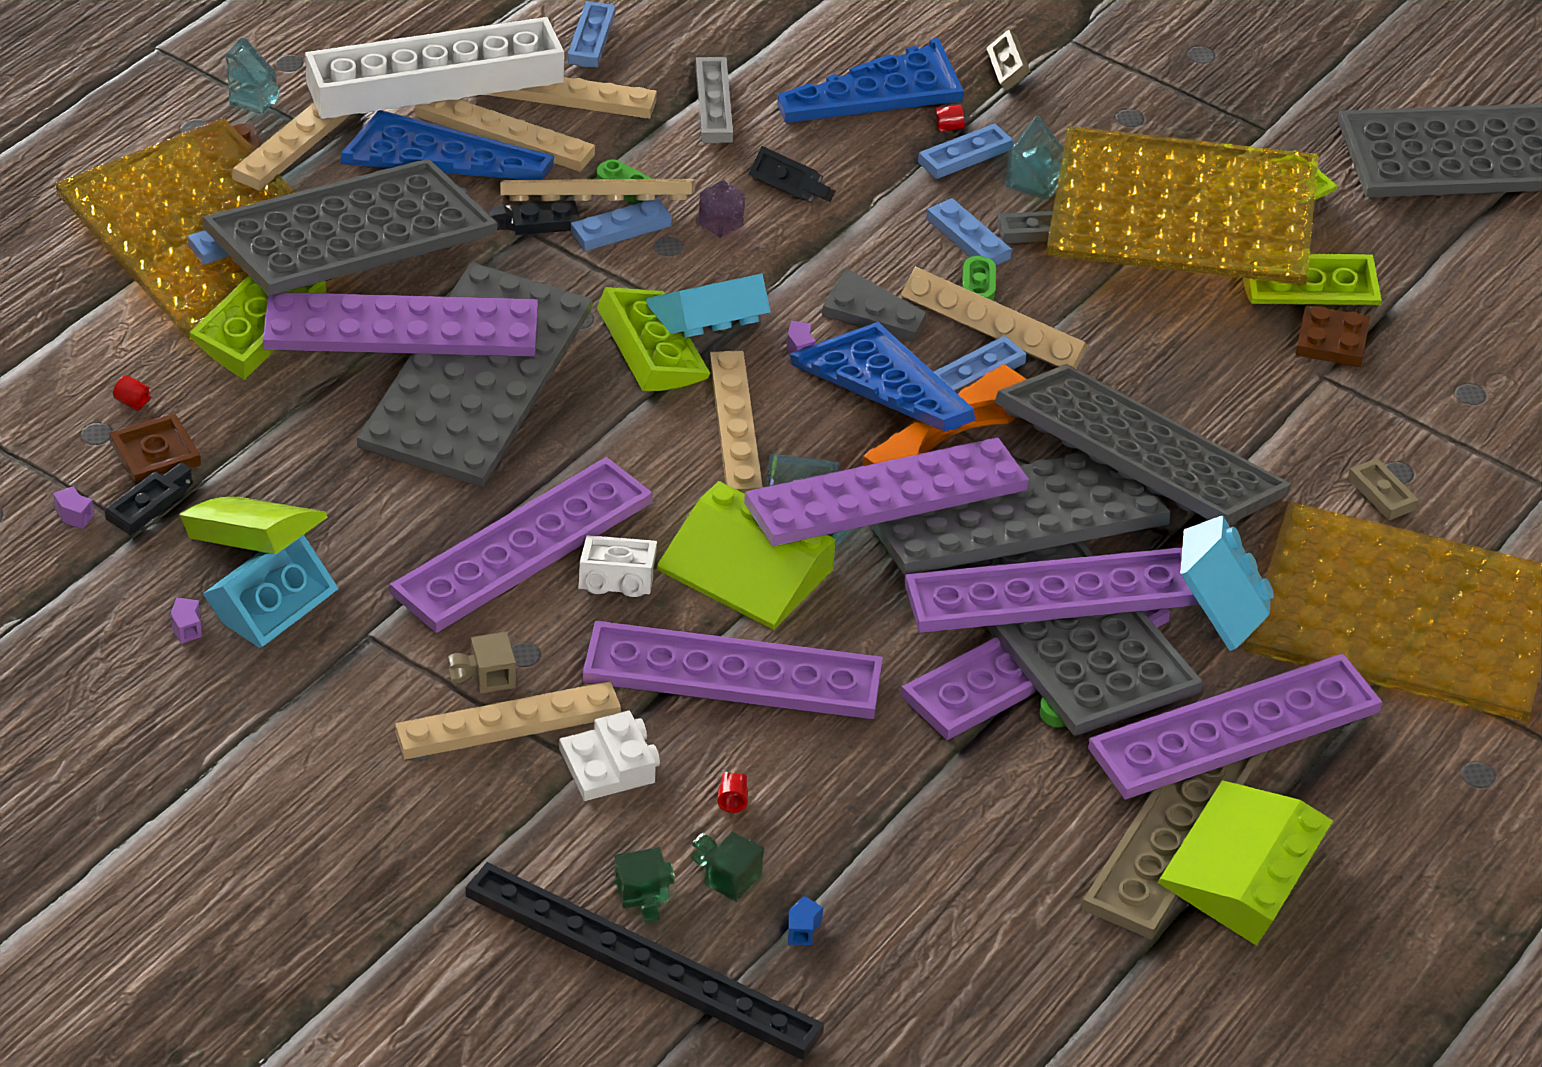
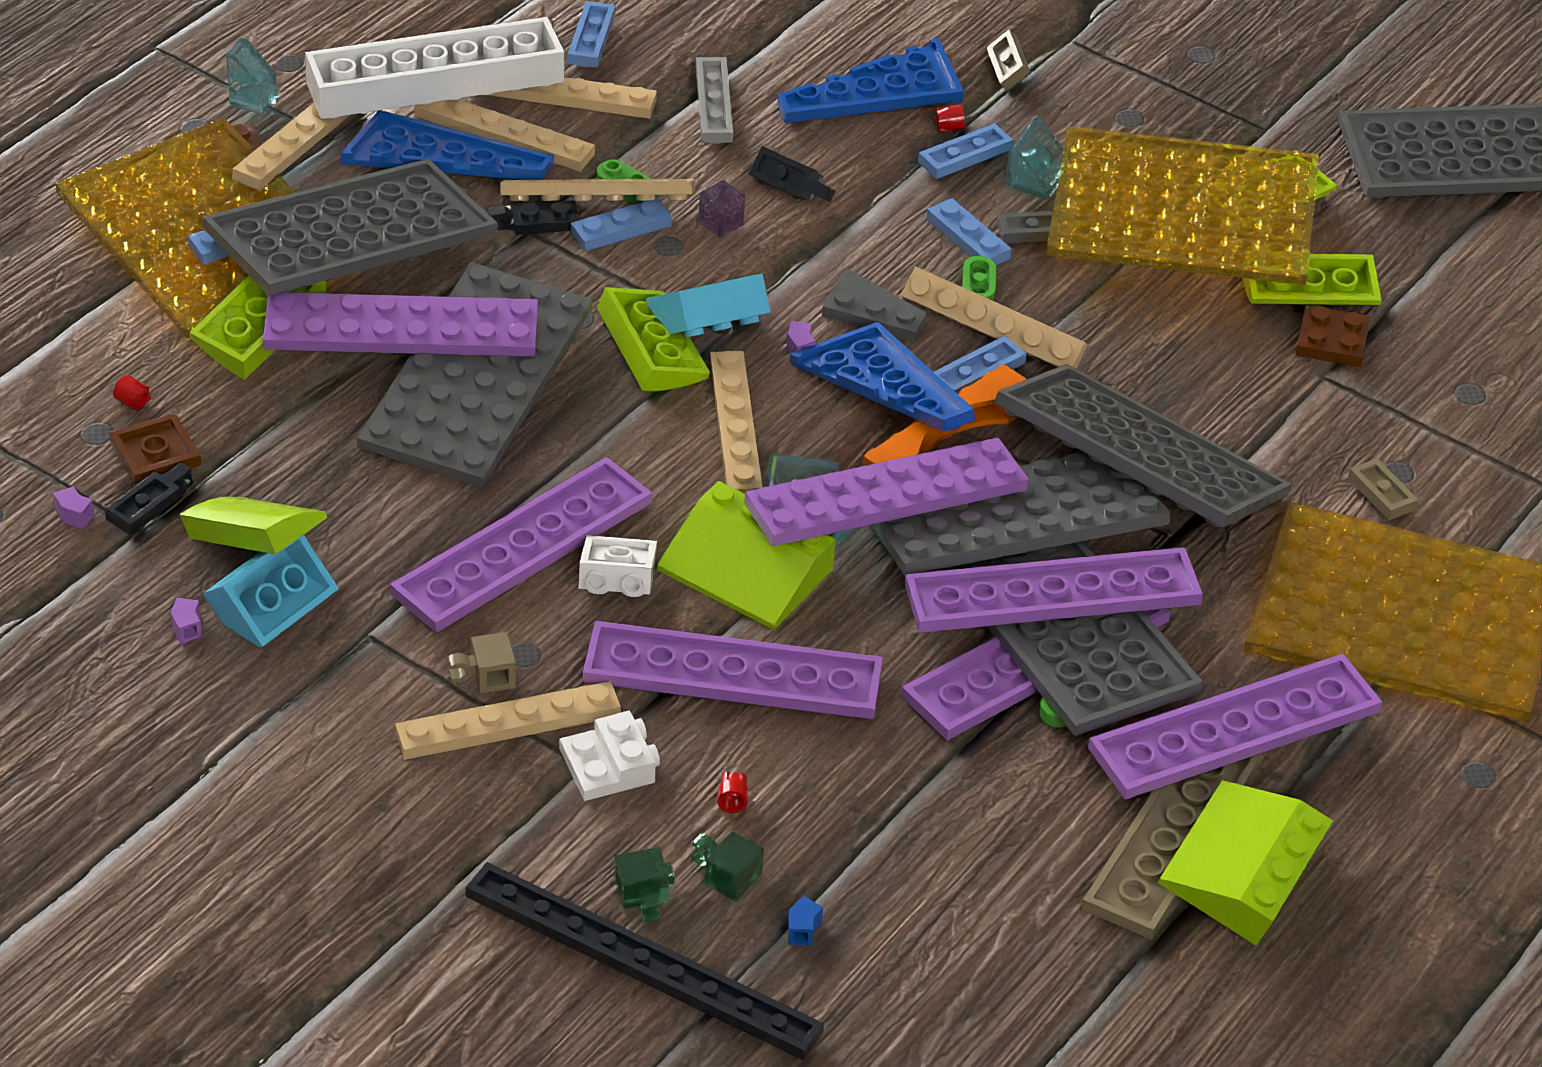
medium azure slope [1181,515,1274,651] -> none

